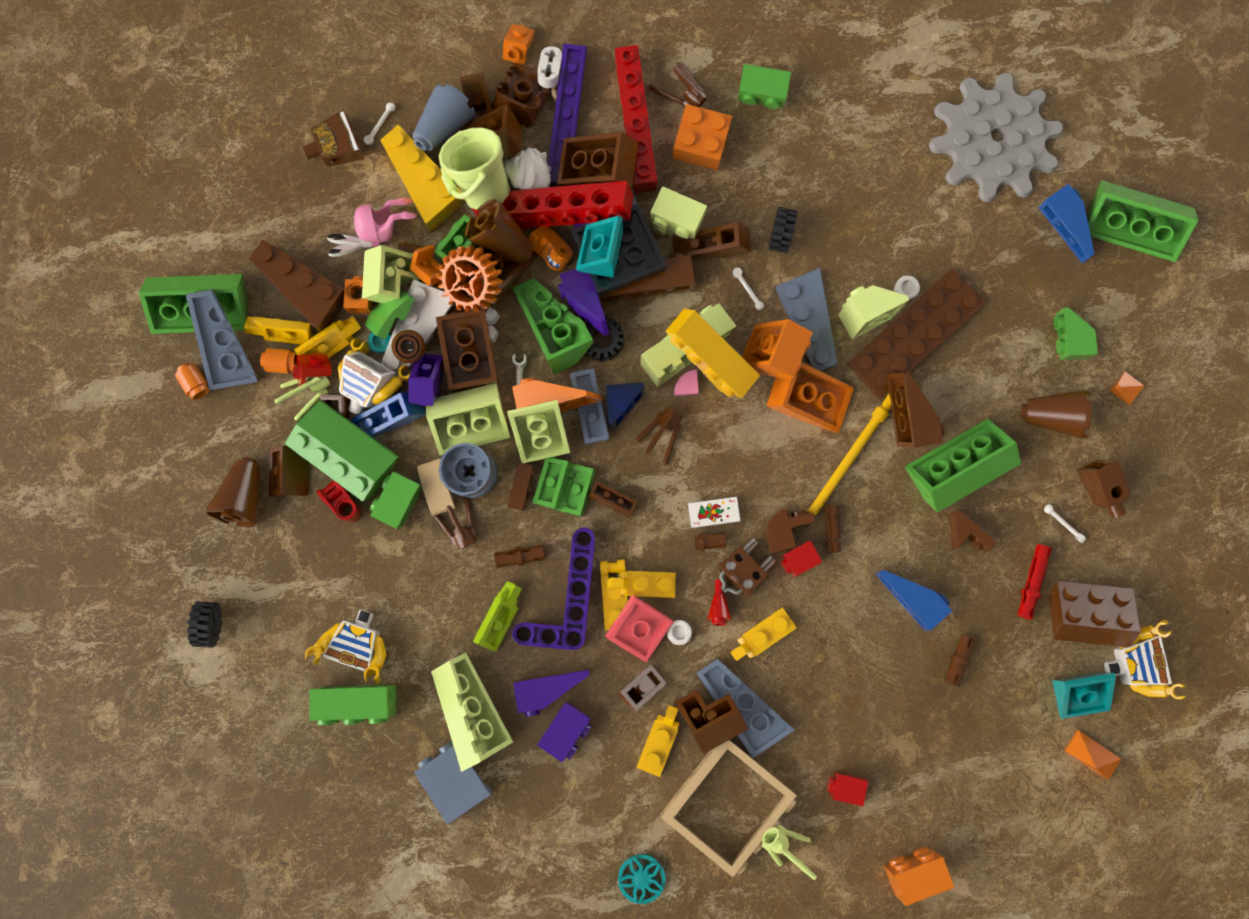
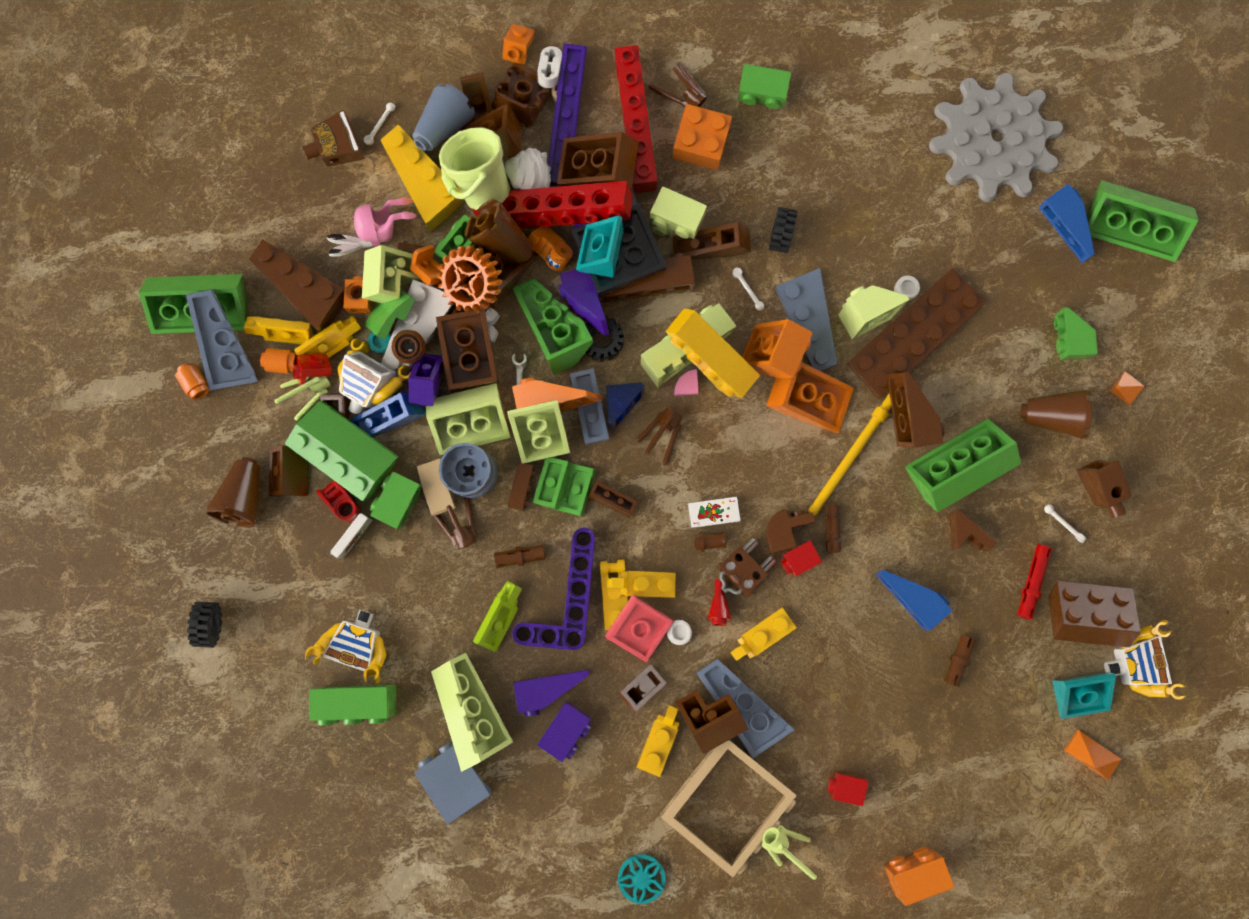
none -> white tile [331,513,373,560]

